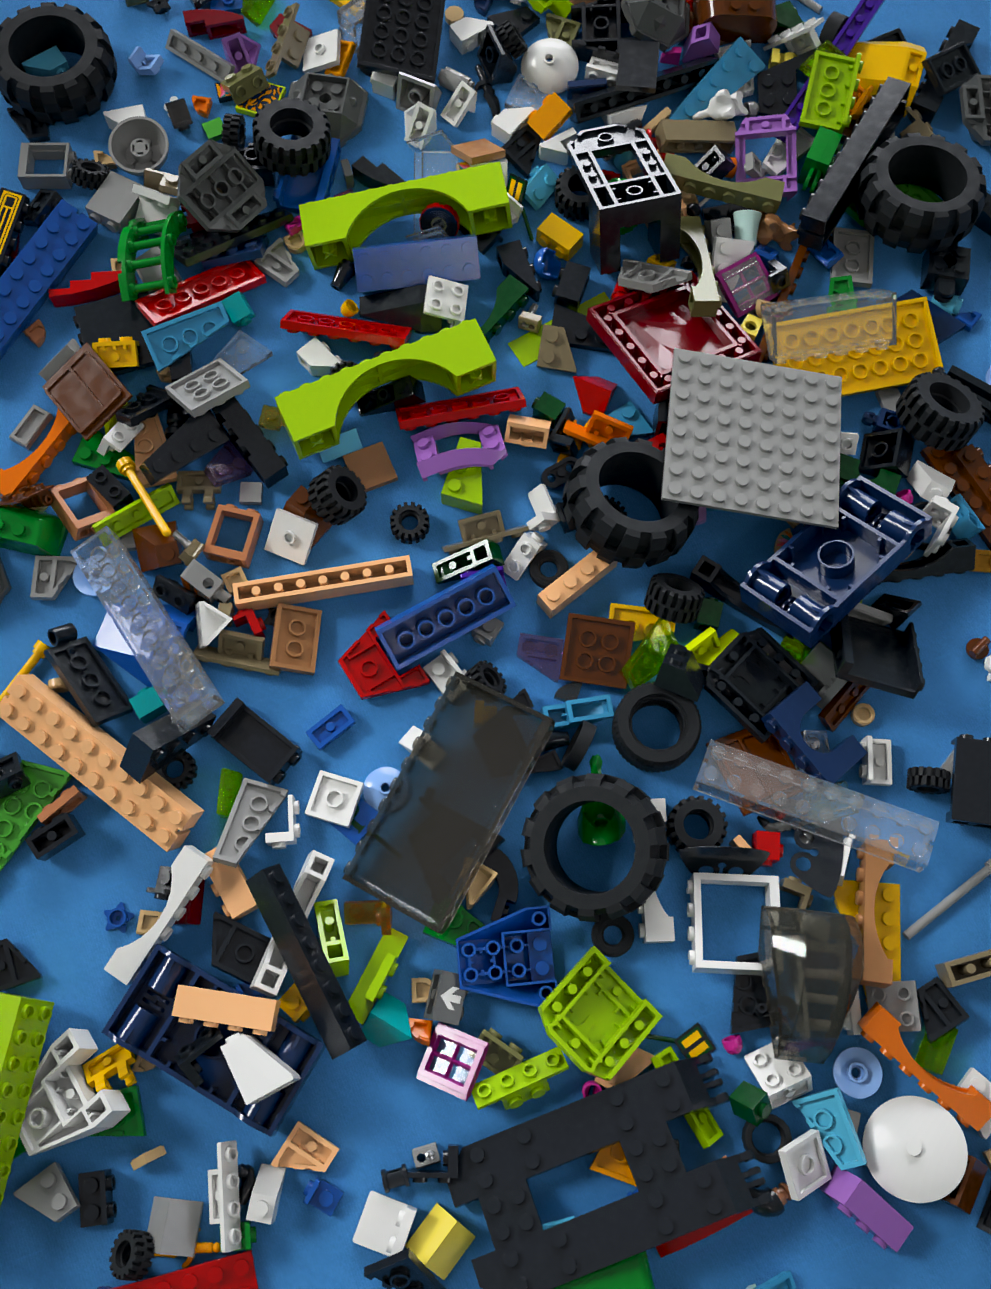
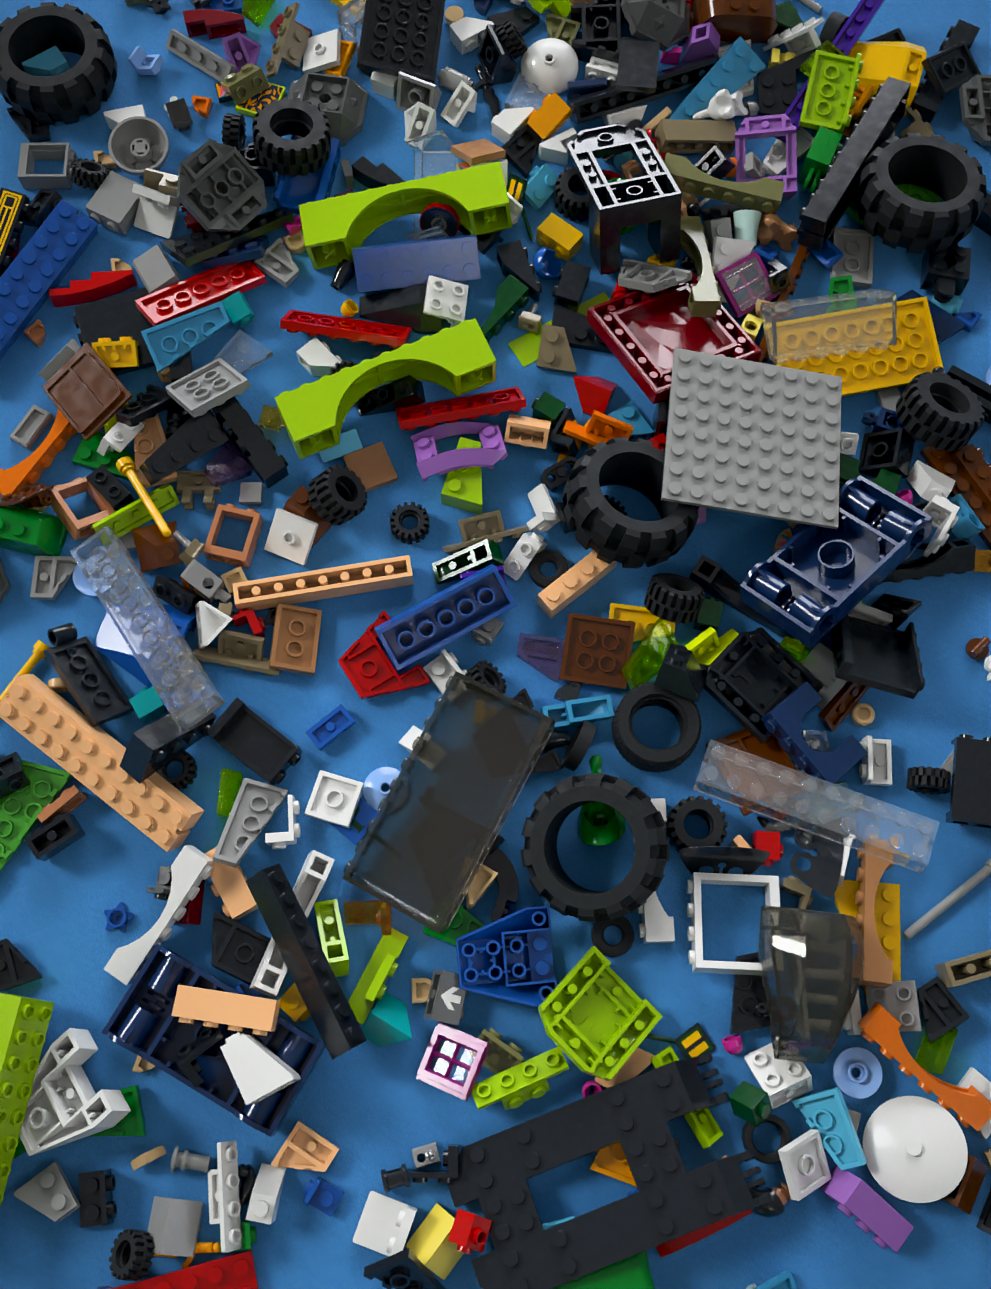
yellow plate [82,1044,137,1093] -> none
green fence [117,210,187,302] -> none
tan tile [136,910,162,935] -> none
bright green tile [202,117,223,141] -> none
orange tile [409,1018,433,1046] -> none
none -> light grey pin [171,1145,211,1173]
none -> red brick [448,1209,492,1255]

